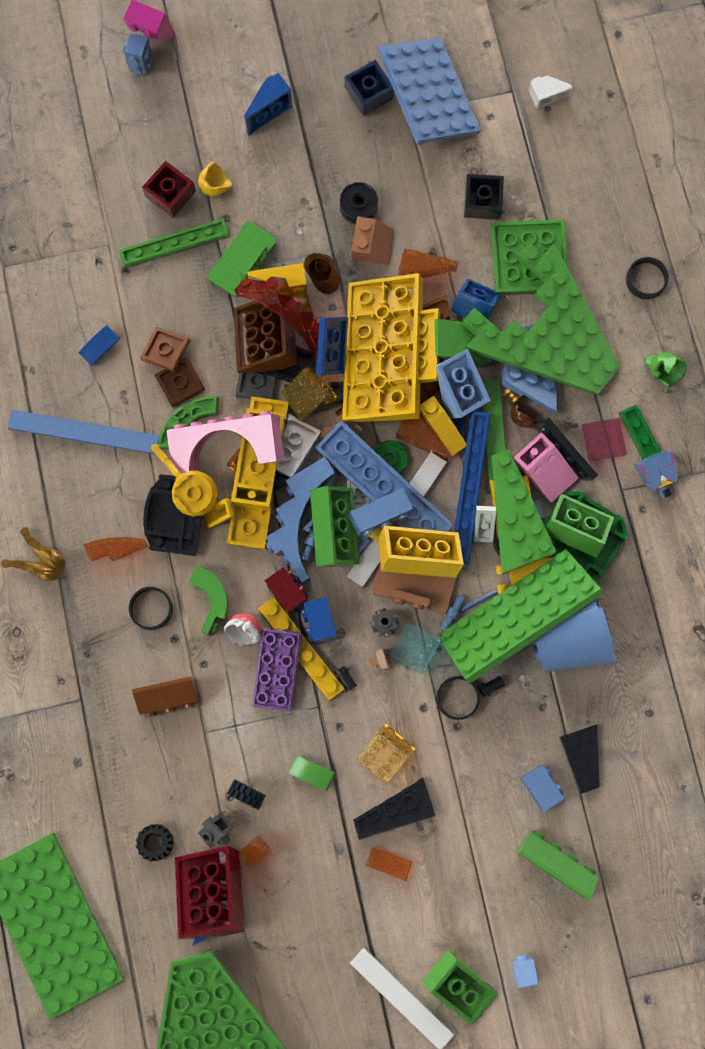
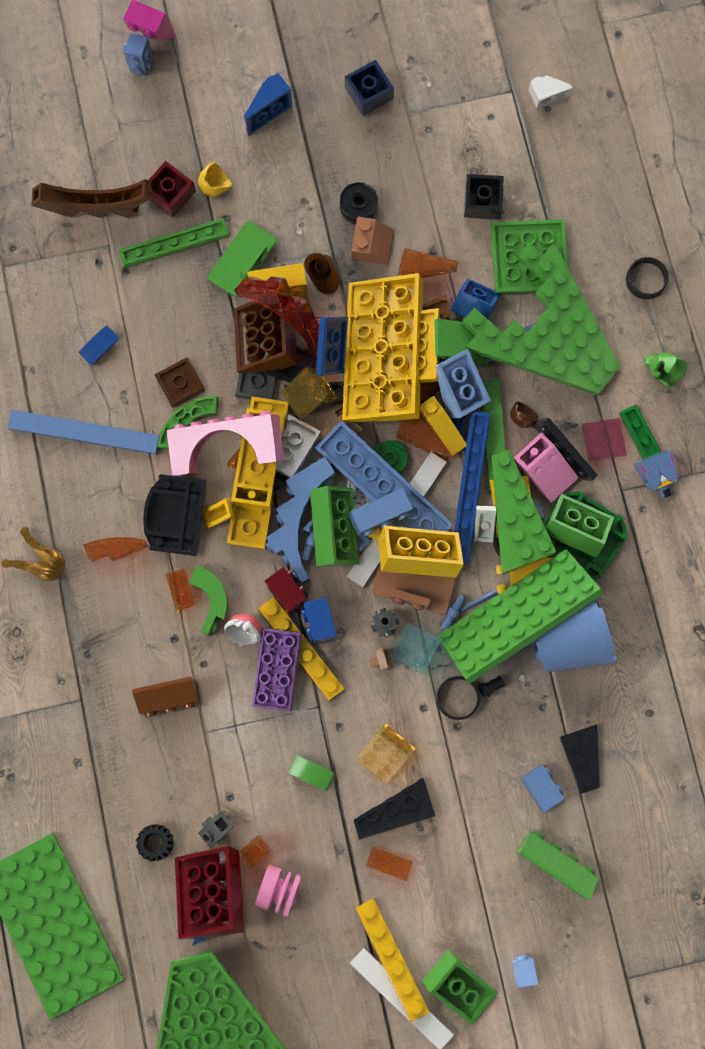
black tyre [129,587,173,630] -> none
dark orange tile [140,327,191,373] -> none
yellow piece [151,444,218,517] -> none
black wheel [227,779,266,810] -> none
black pin [335,666,357,692] -> none
medium blue plate [377,38,481,144] -> none
medium blue wing [502,365,557,415] -> none
pearl gold wheel [502,388,525,407] -> none
none -> reddish brown arch [31,179,152,218]
none -> clear orange slope [165,568,195,611]
none -> bright pink wheel [255,864,301,917]
none -> yellow plate [355,898,430,1022]

